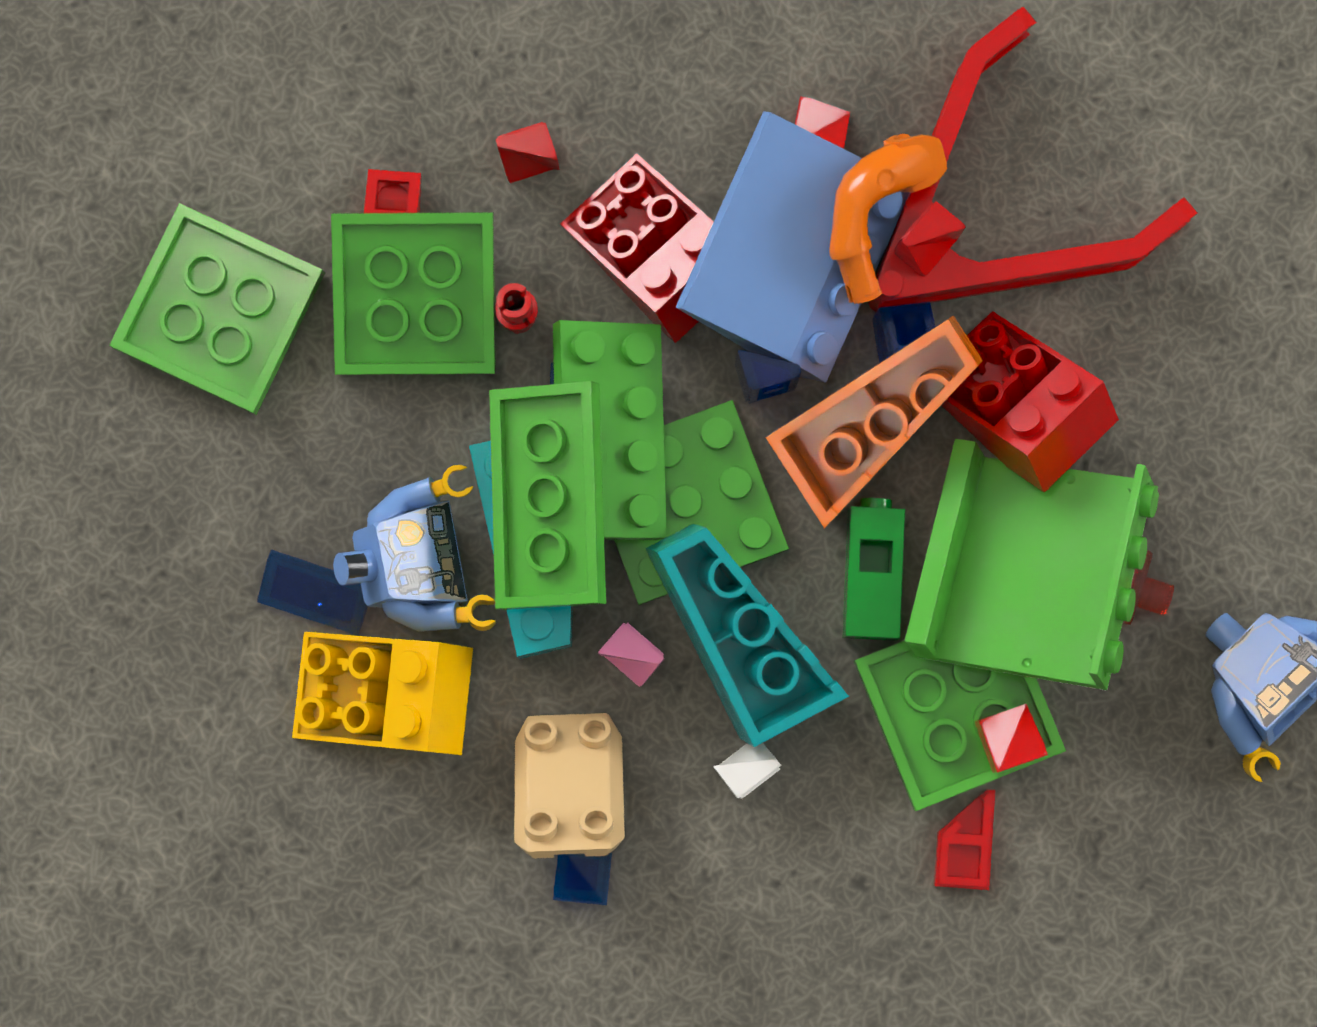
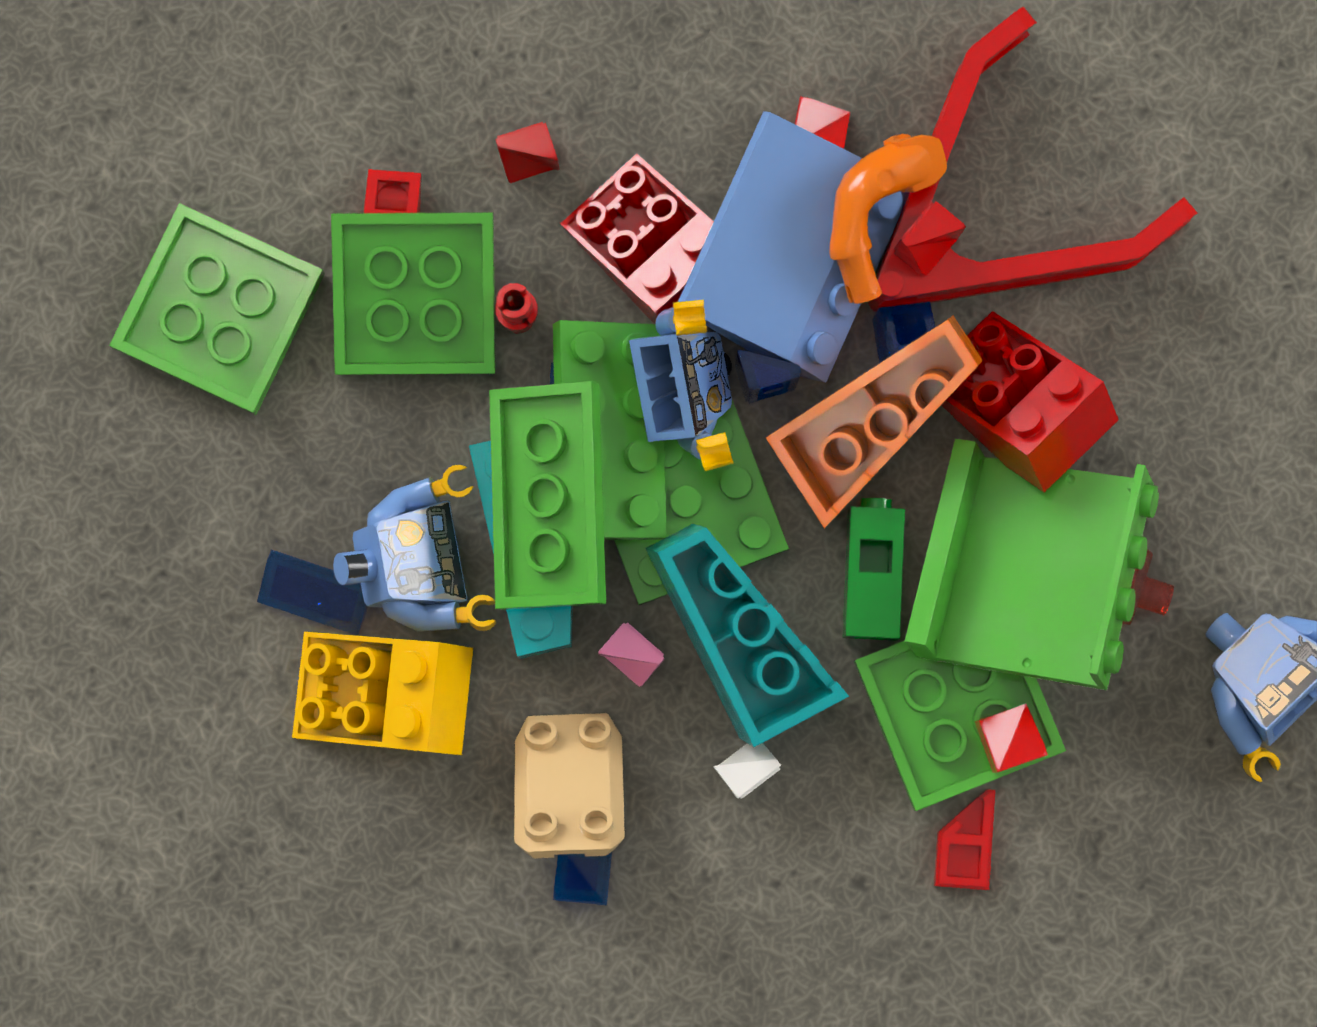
none -> medium blue torso [629,299,734,471]

